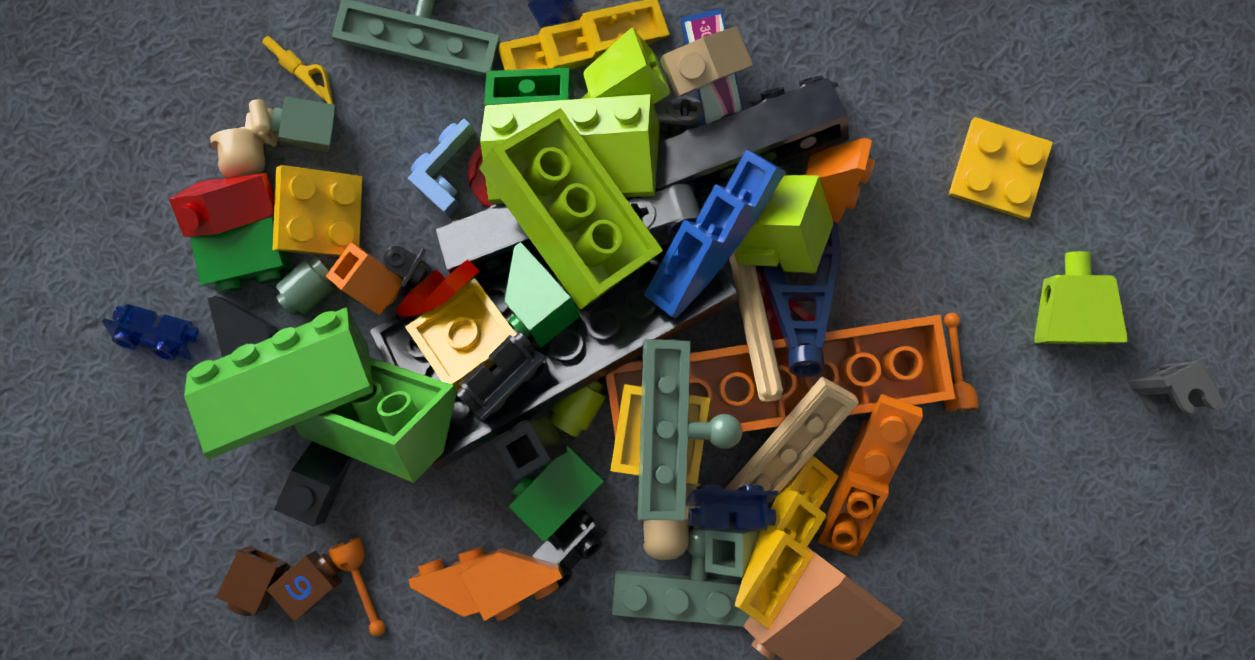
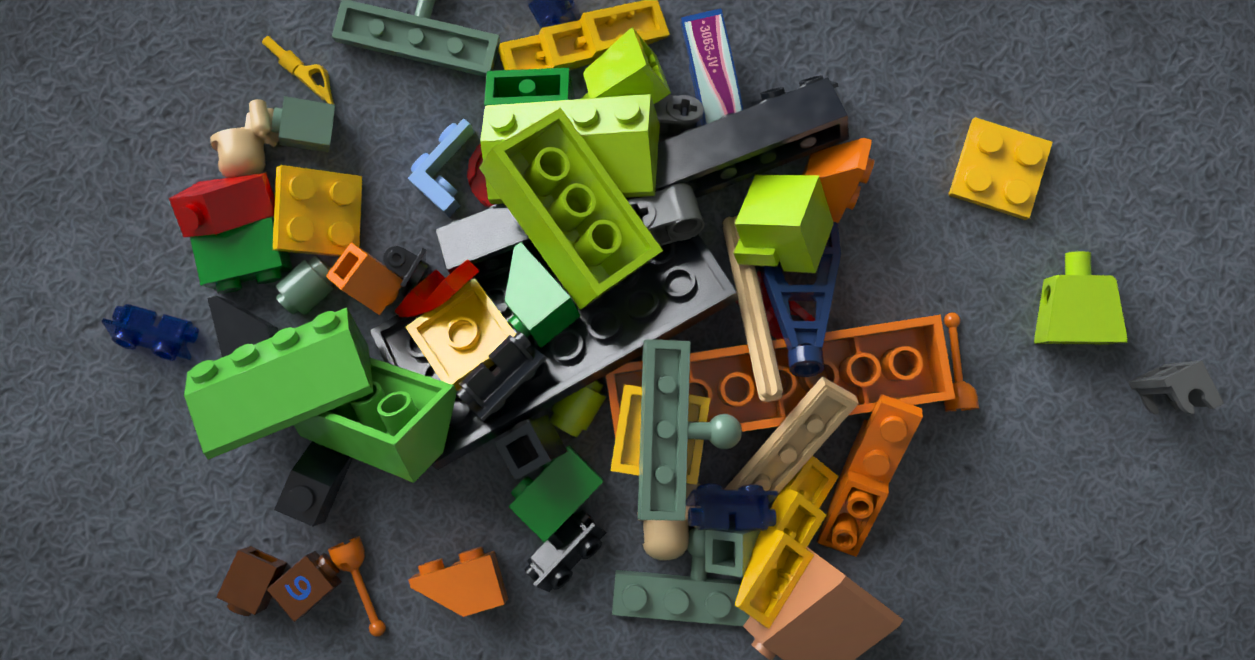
orange slope [459,548,563,621] -> none
blue slope [644,149,786,318] -> none
tan slope [660,26,753,99] -> none

